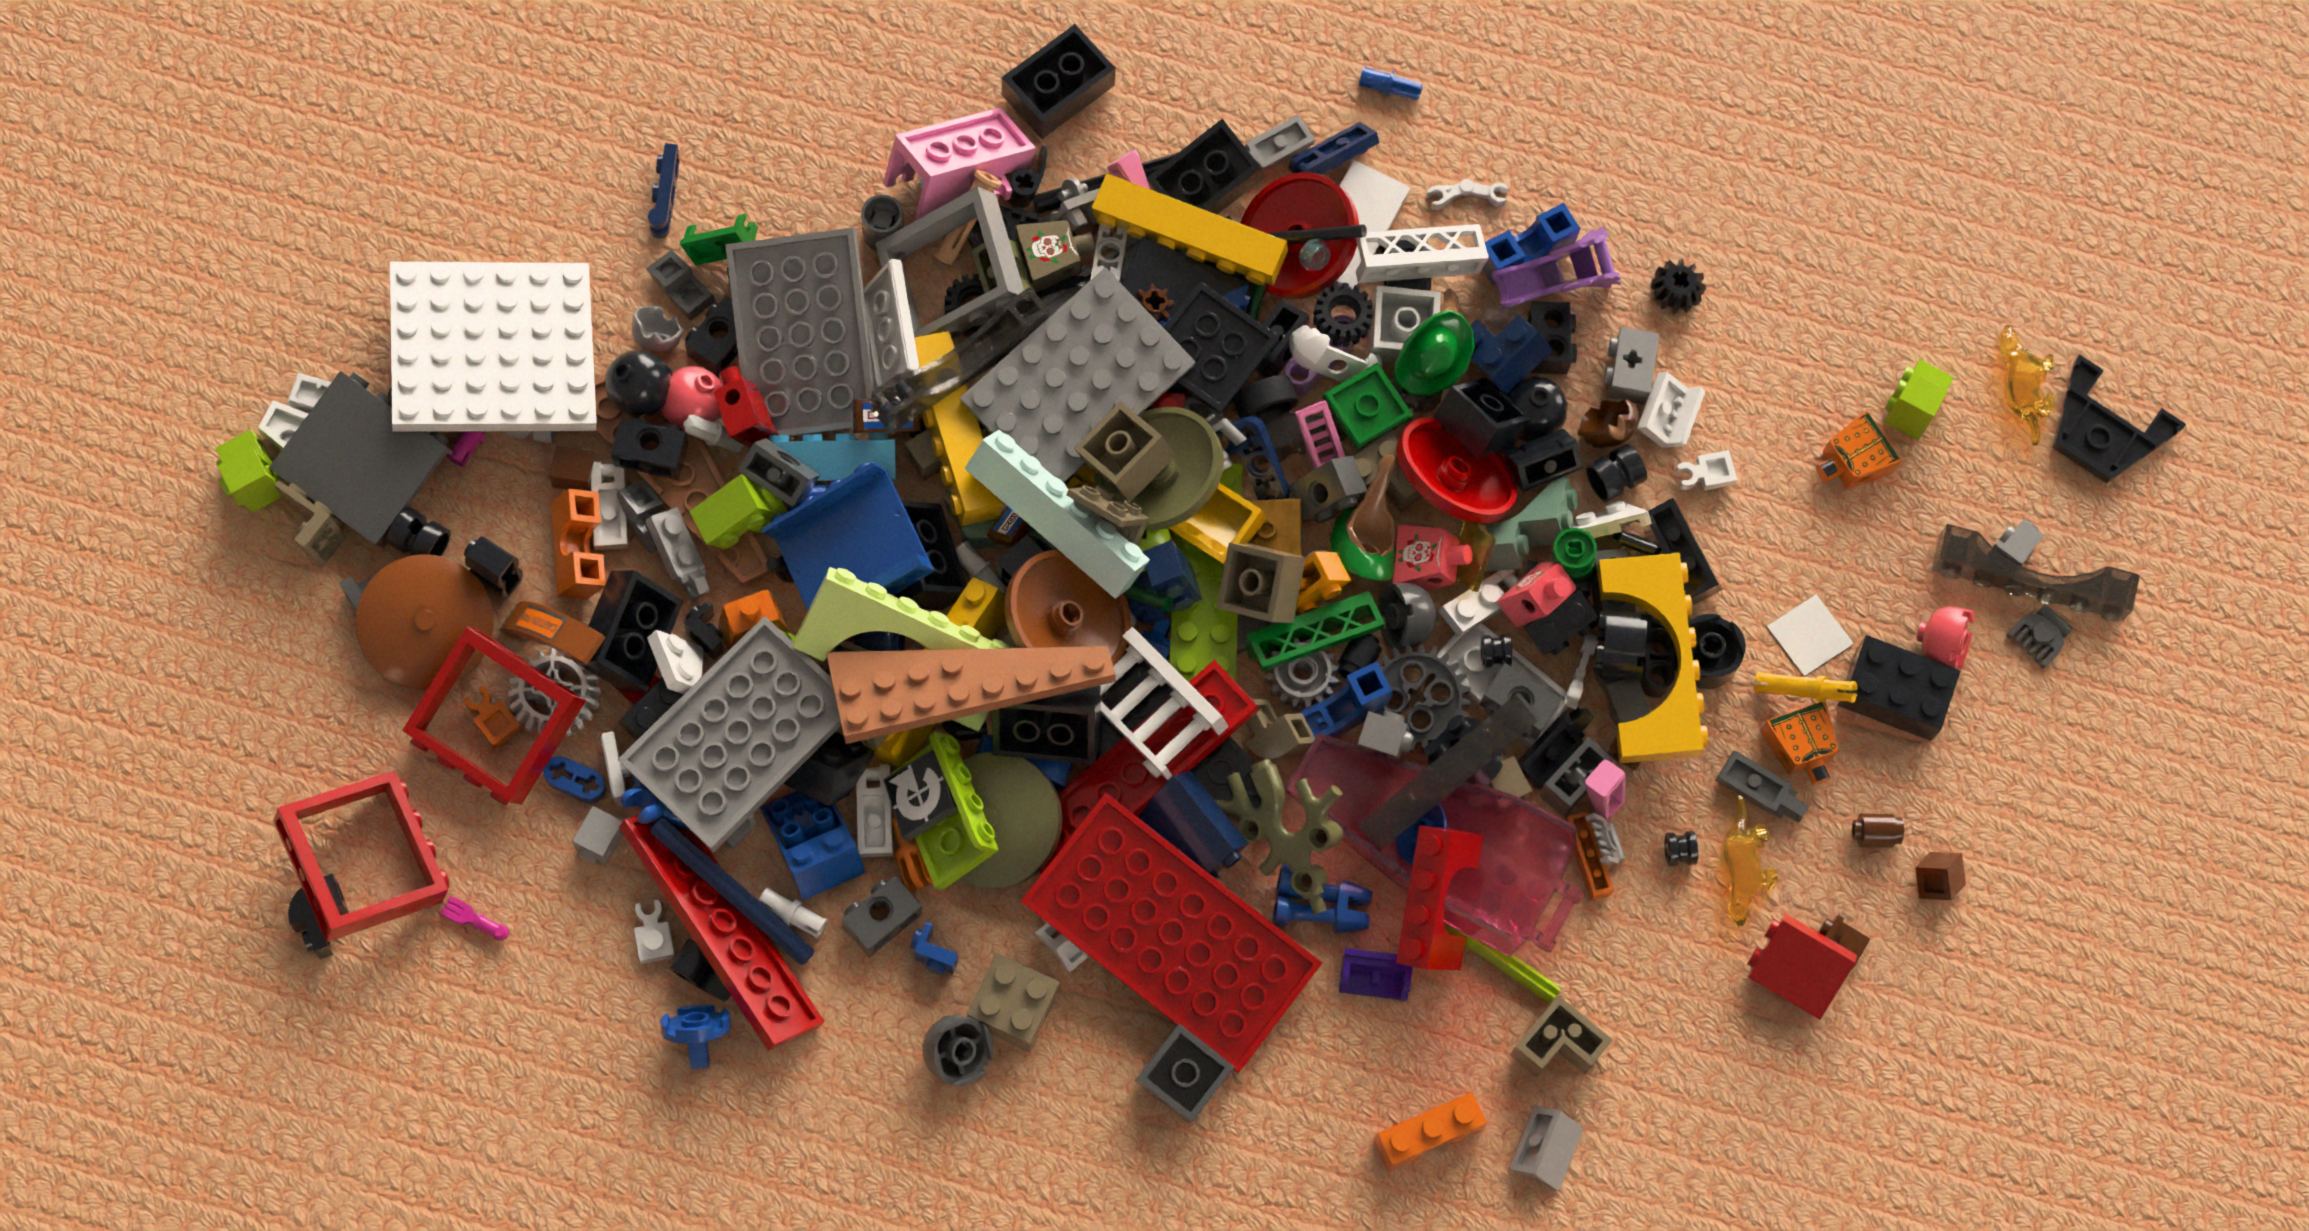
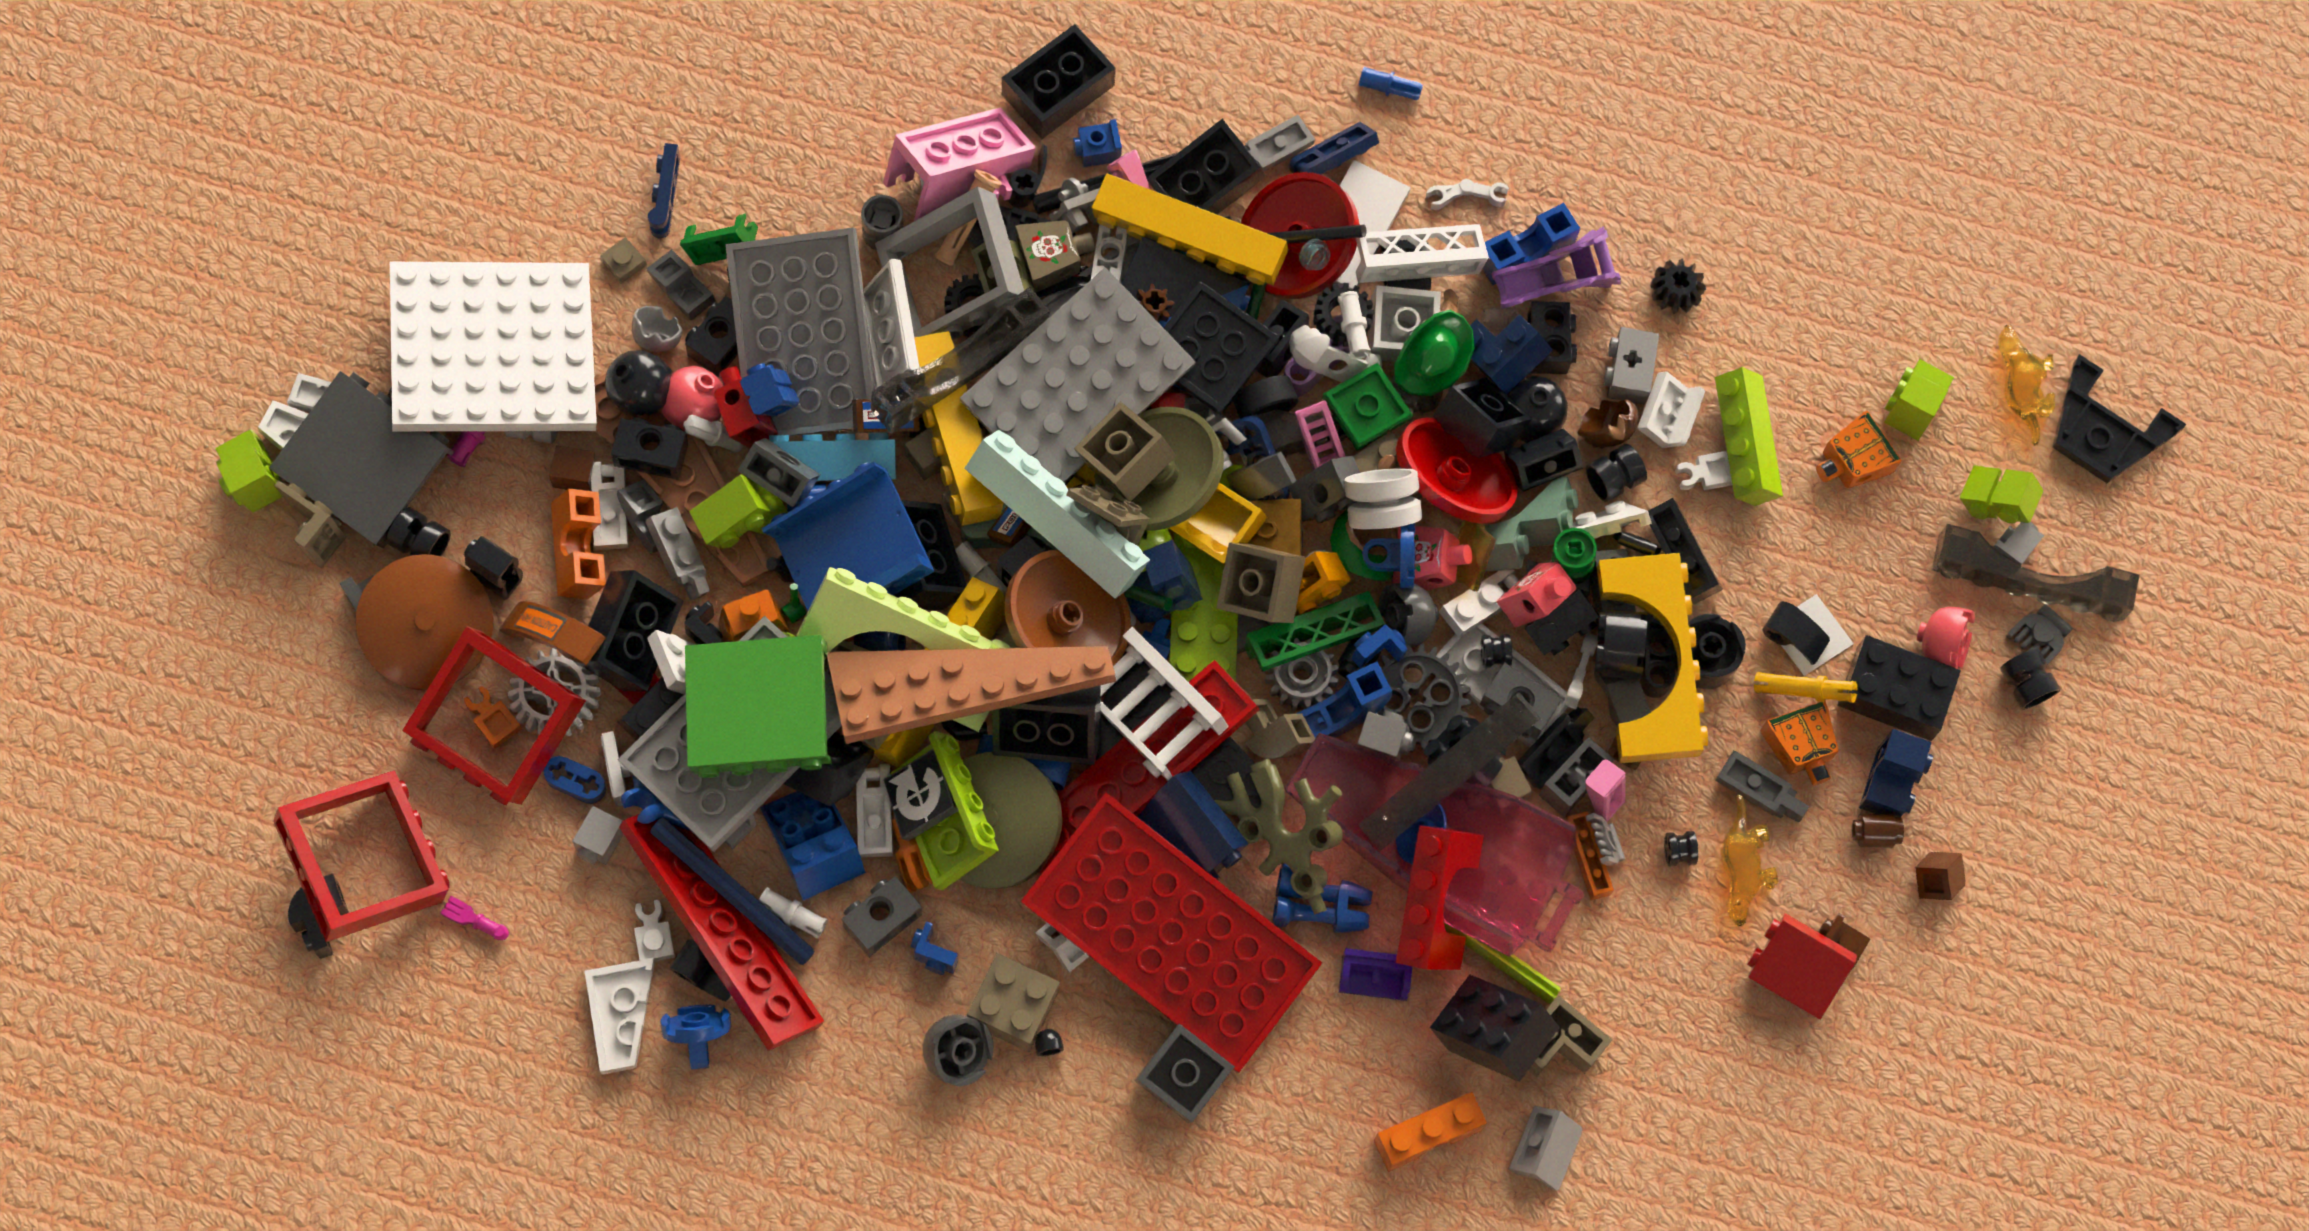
none -> white wing [584,958,655,1075]
none -> dark tan plate [600,237,647,283]
none -> bright green panel [685,635,831,778]
none -> blue brick [740,363,800,417]
none -> green hand [780,583,807,624]
none -> black hinge [1035,1028,1064,1056]
none -> blue brick [1073,119,1122,168]
none -> dark grey slope [1226,452,1297,501]
none -> white pin [1338,291,1371,359]
none -> white wheel [1344,468,1422,529]
none -> blue bracket [1351,624,1408,668]
none -> blue tile [1362,523,1415,588]
none -> black brick [1429,974,1560,1082]
none -> lime brick [1715,367,1783,506]
none -> black panel [1762,601,1830,665]
none -> dark blue brick [1859,729,1933,817]
none -> lime piece [1960,465,2044,523]
none -> black wheel [2000,648,2061,710]

